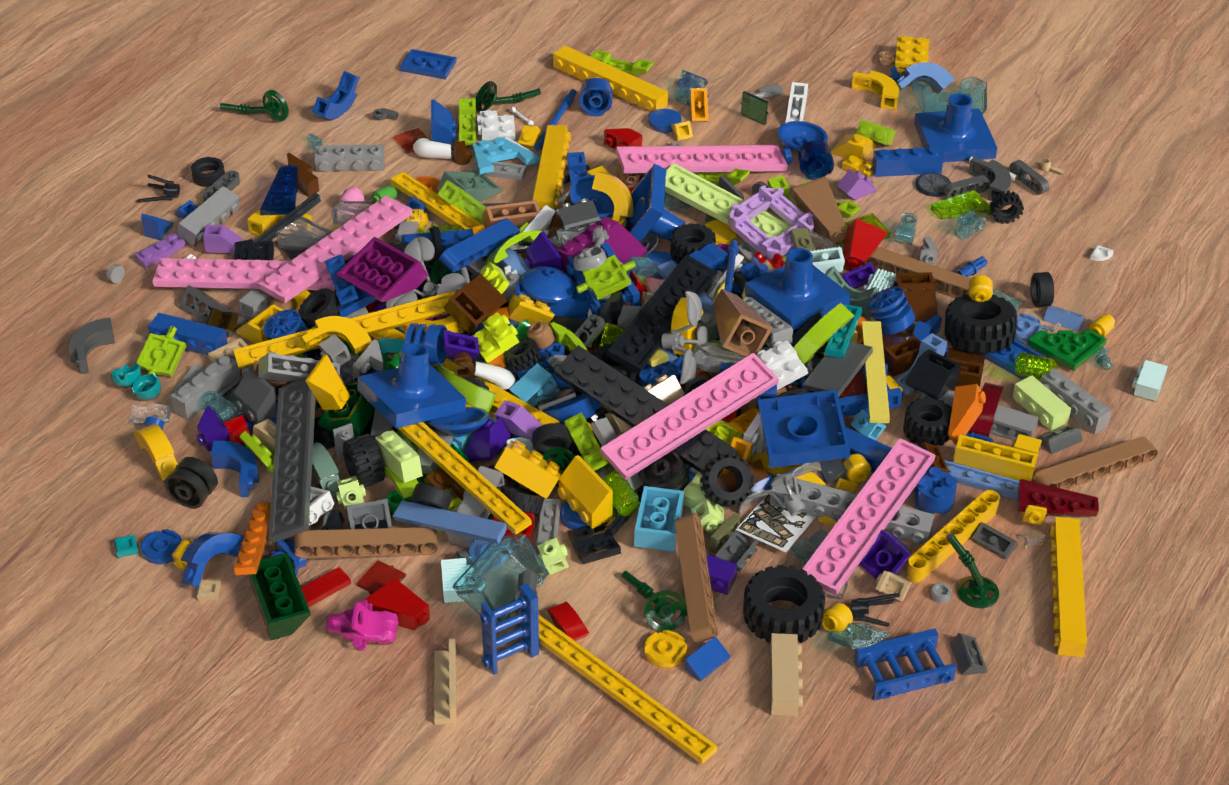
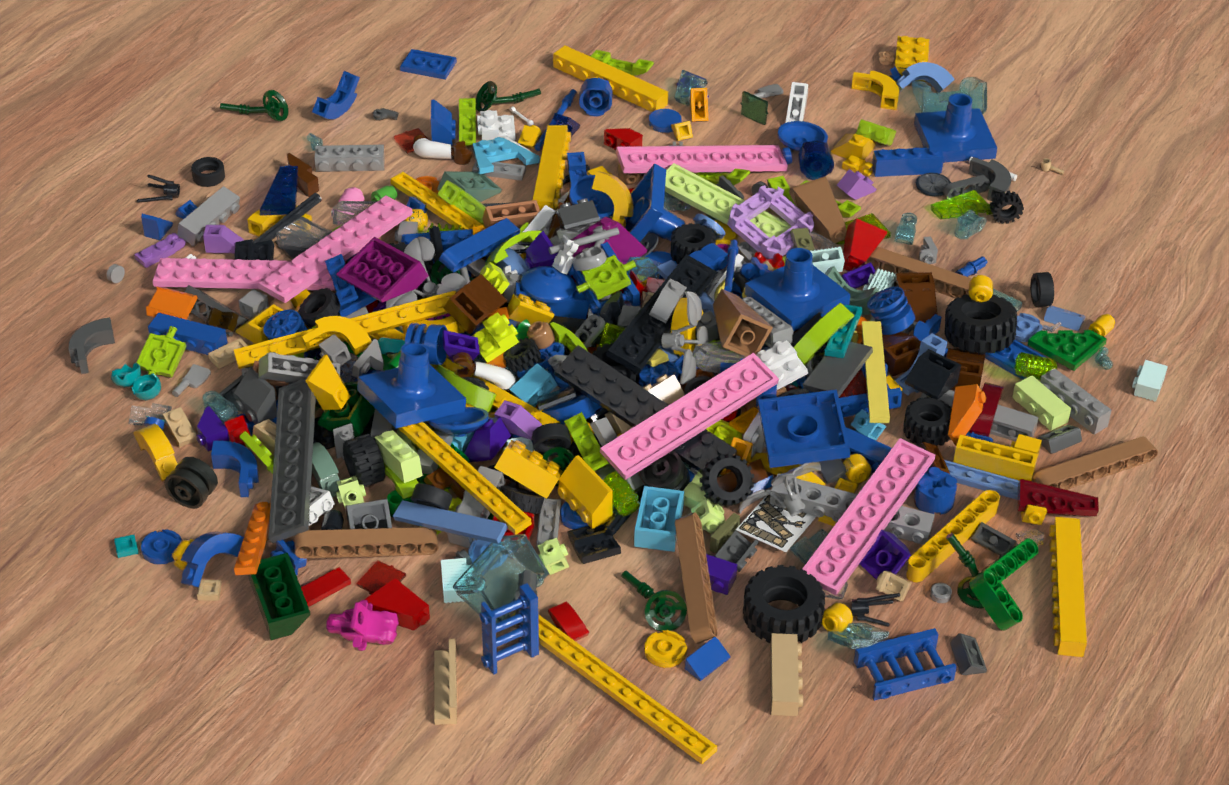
light grey brick [171,354,241,420] -> none
dark grey beam [203,171,240,202] -> none
dark grey beam [1009,160,1049,195] -> none
white tile [1090,245,1114,261] -> none
none -> orange slope [146,286,198,320]
none -> tan plate [163,407,197,448]
none -> light grey bar [549,227,619,254]
none -> white plate [552,239,579,275]
none -> clear blue slope [553,113,580,137]
none -> light grey slope [649,278,687,323]
none -> medium blue tile [693,213,726,240]
none -> green beam [969,538,1039,631]

